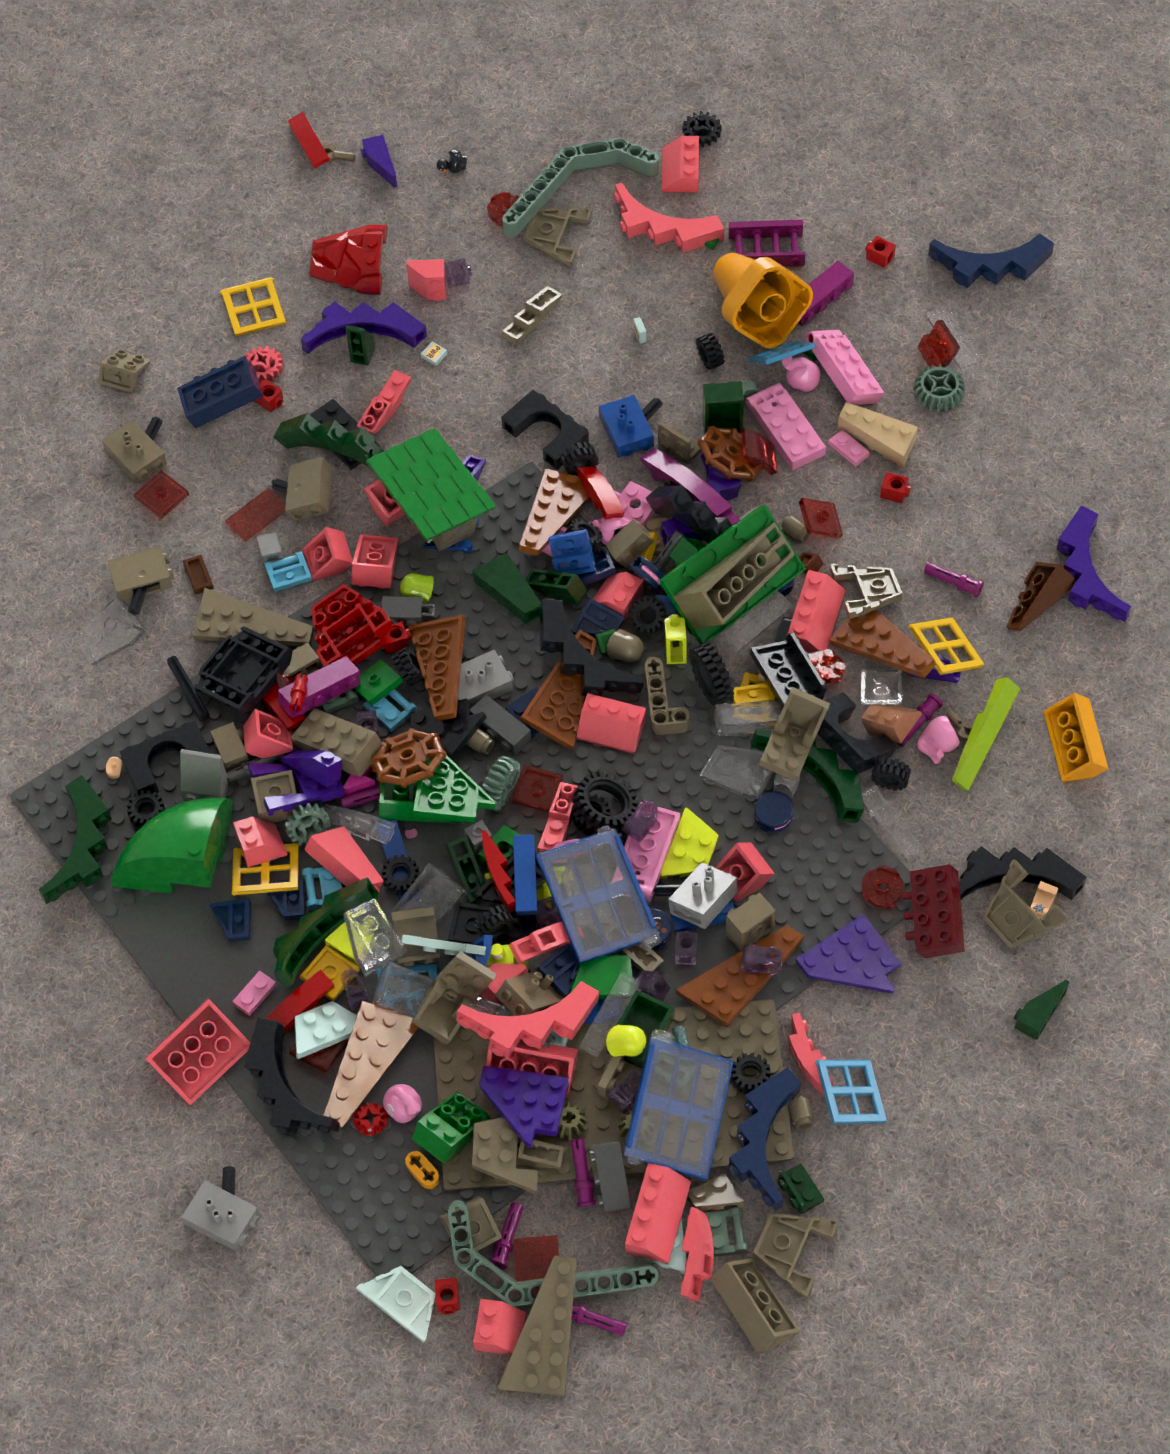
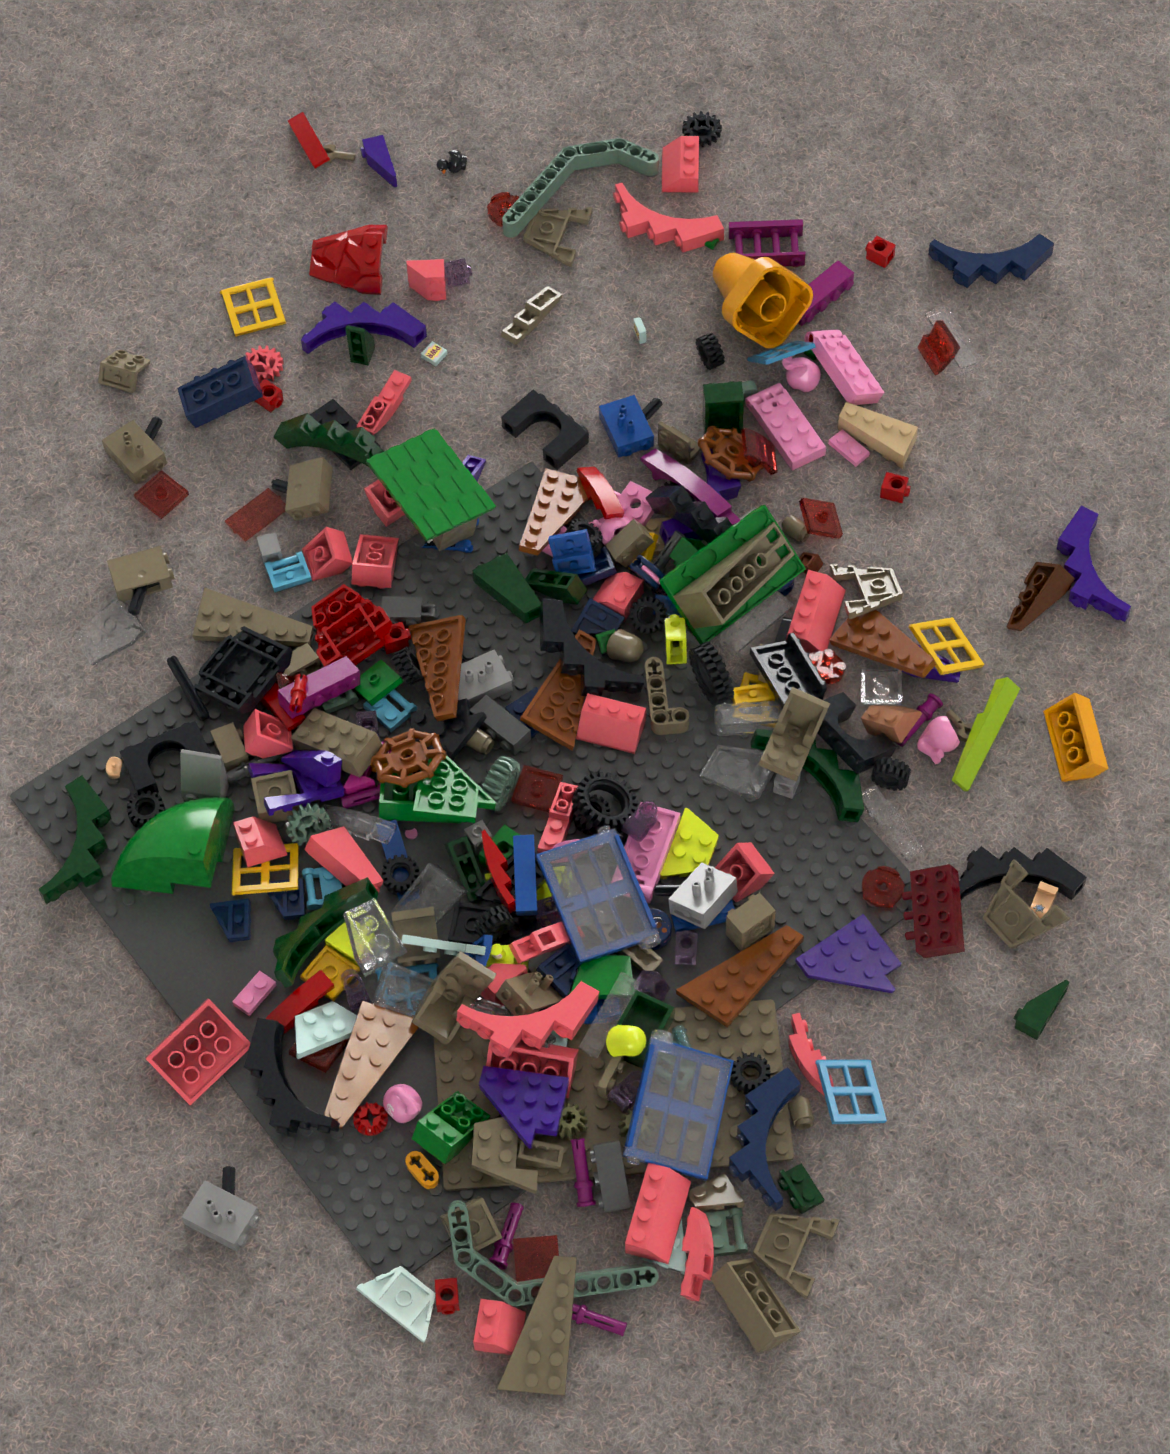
reddish brown tile [183,555,214,595] -> none
lime hair [400,573,434,604] -> none
black tyre [561,442,599,477] -> none
clear purple piece [741,945,783,974] -> none
dark blue head [754,792,793,833] -> none
sand green gear [913,364,965,412] -> none
magenta pin [924,562,984,598] -> none

